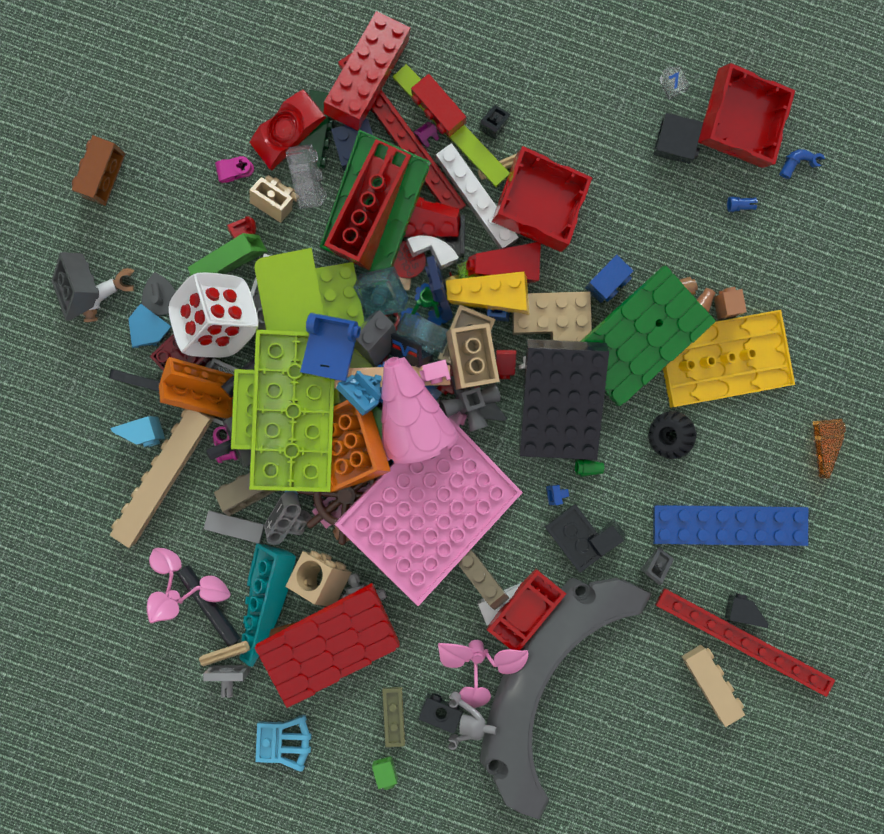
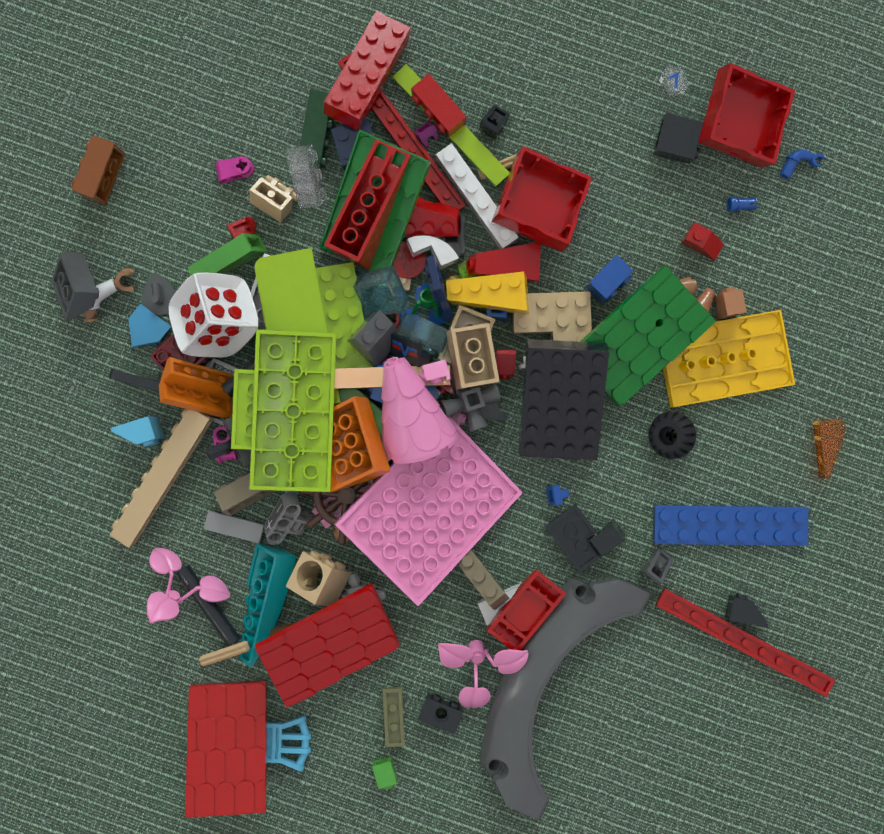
light grey tile [203,665,250,698] -> none
red slope [249,89,326,170] -> none
blue door [300,313,361,382] -> none
dark azure slope [336,371,381,416] -> none
light grey piece [448,692,497,750] -> none
green cone [575,459,604,477] -> none
tan brick [681,645,745,727] -> none
none -> red piece [185,680,267,818]
none -> red slope [681,222,724,261]

